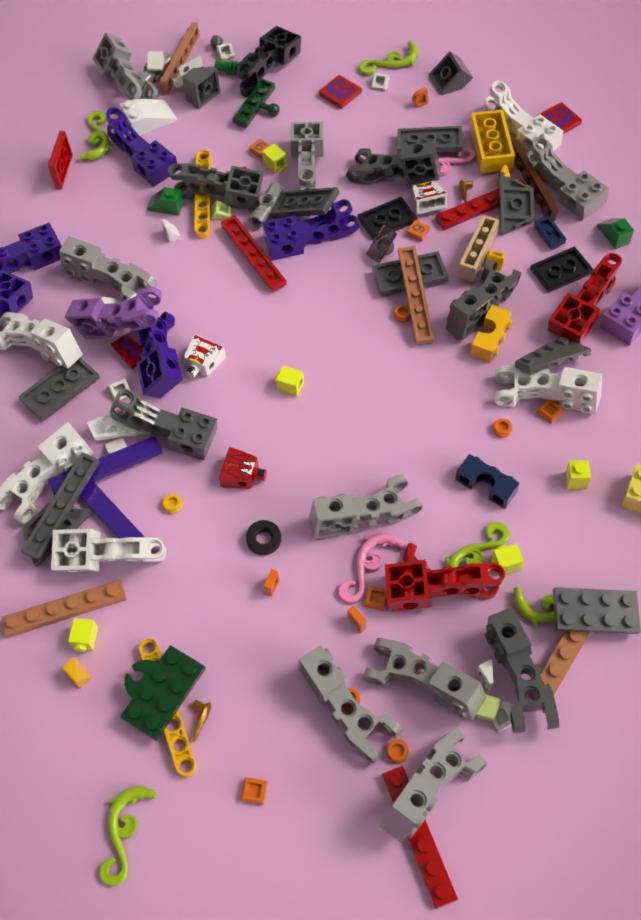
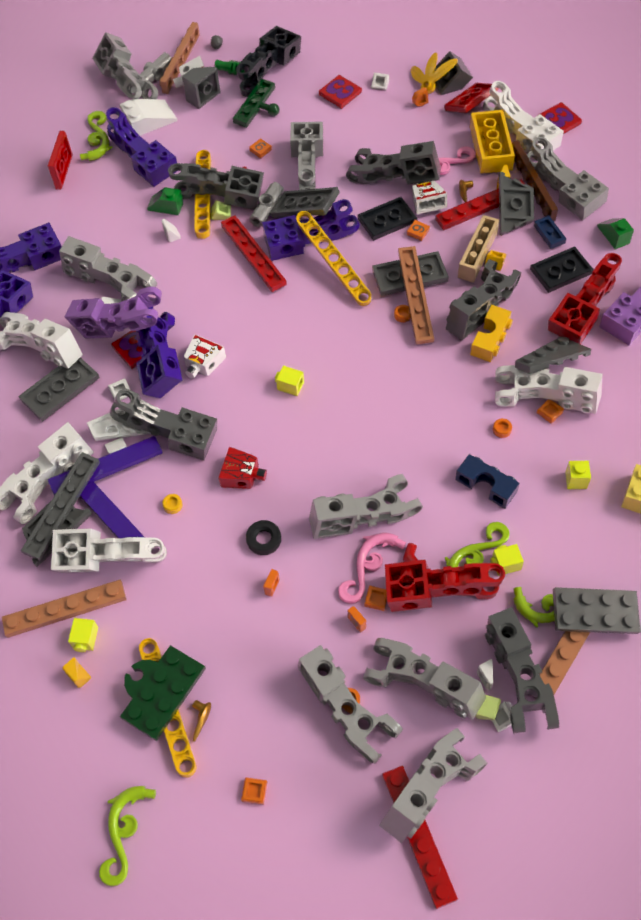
white slope [147,51,165,71] -> none
white slope [216,42,235,61] -> none
neon yellow brick [262,143,287,173] -> none
lime plant [359,40,419,76] -> none
clear smoke tile [365,225,397,264] -> none
orange tile [387,739,409,763] -> none
dark grey plate [397,126,462,153] -> none
none -> yellow beam [296,211,371,306]
none -> yellow plant [411,52,458,94]
none -> red tile [444,83,499,113]

